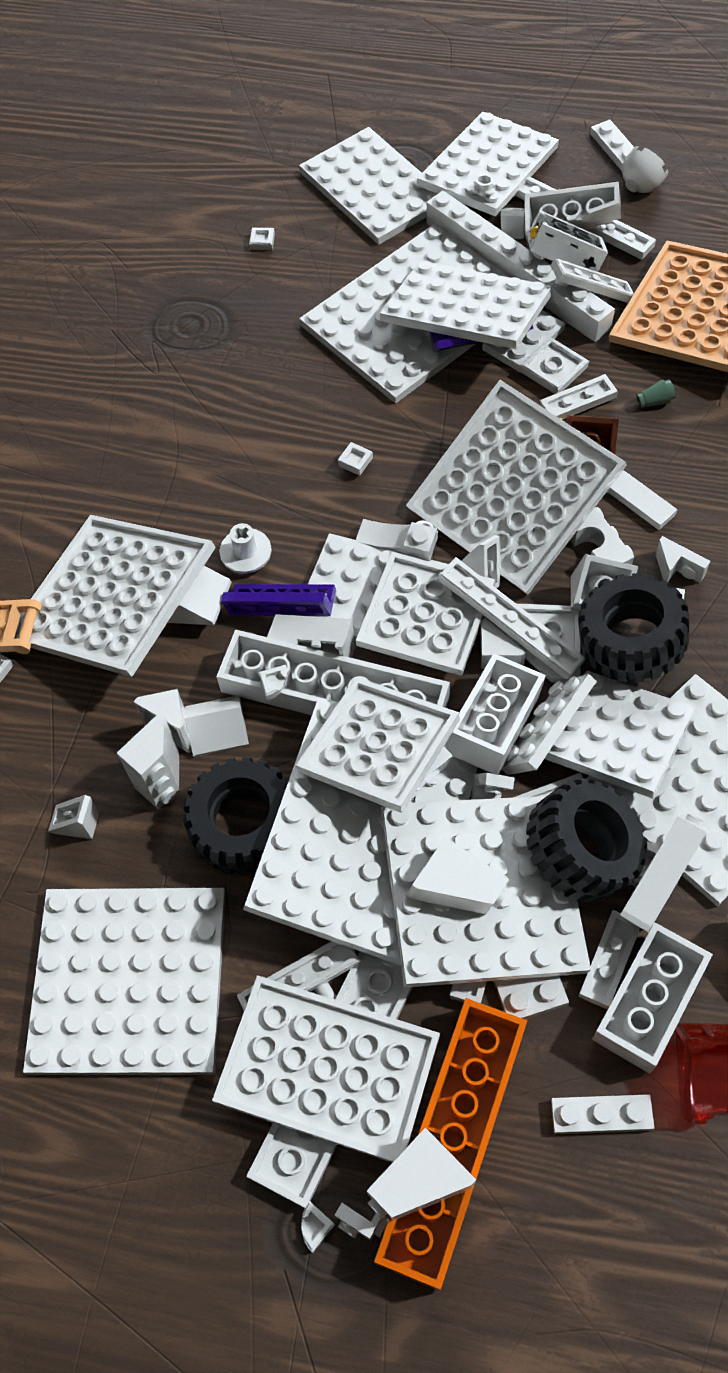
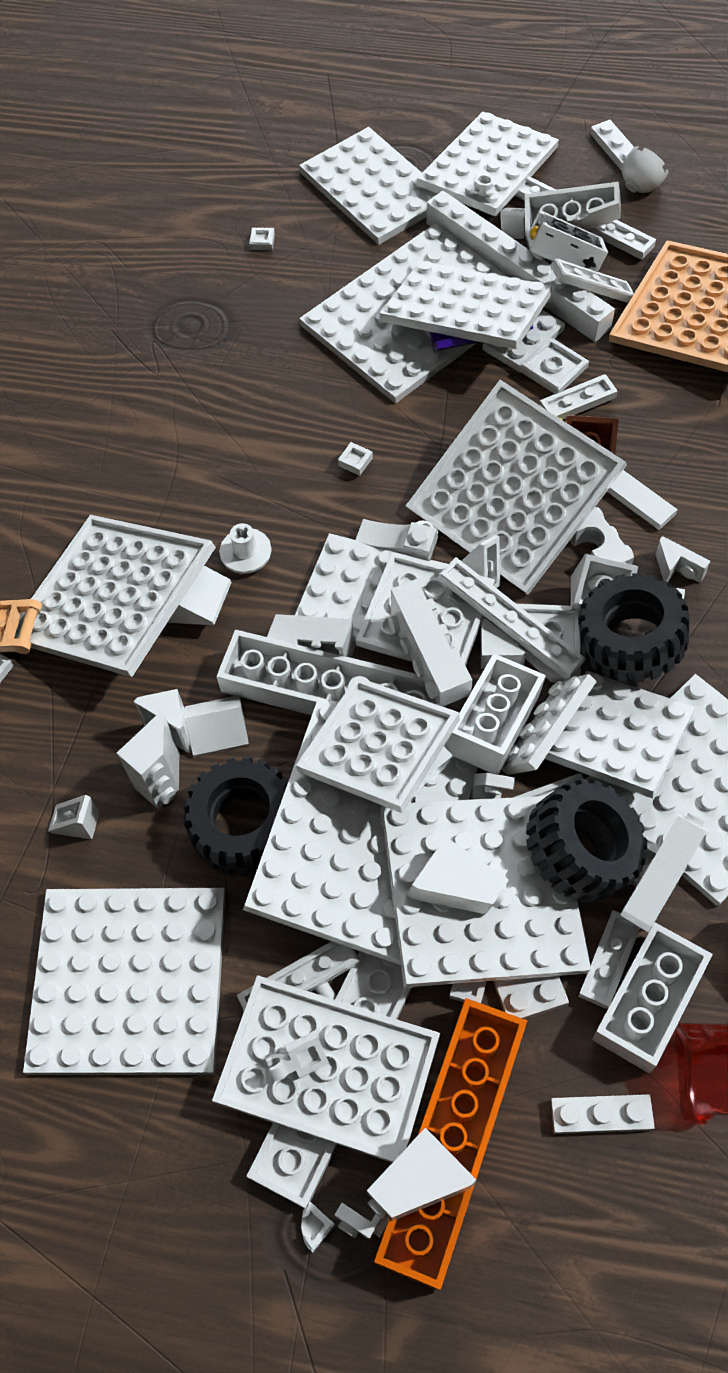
dark purple fence [221,584,336,616] -> none
white tile [258,665,288,701] -> none
sand green cone [636,379,676,409] -> none
none -> white plate [266,1031,329,1081]
none -> white wedge [388,577,472,707]

